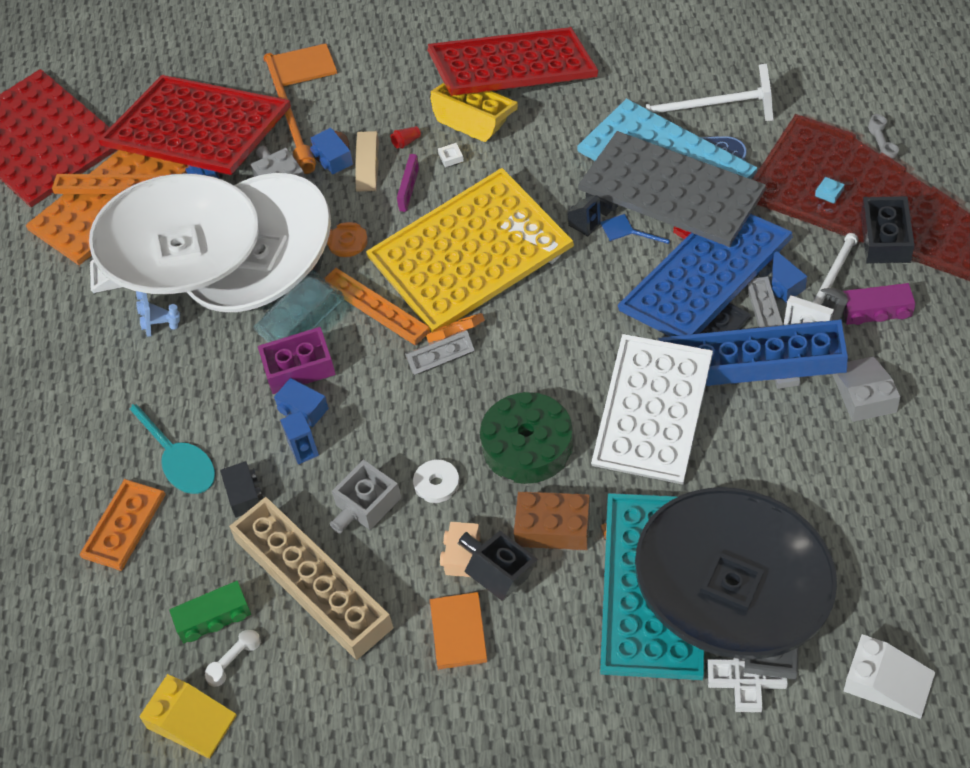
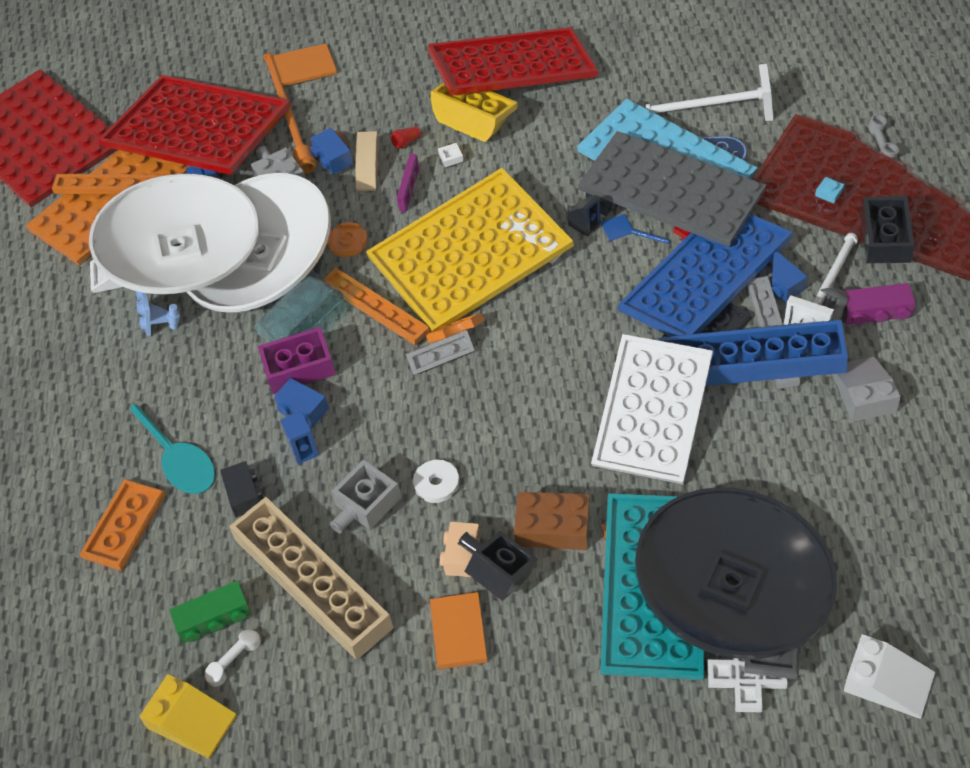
dark green brick [480,392,573,484] -> none

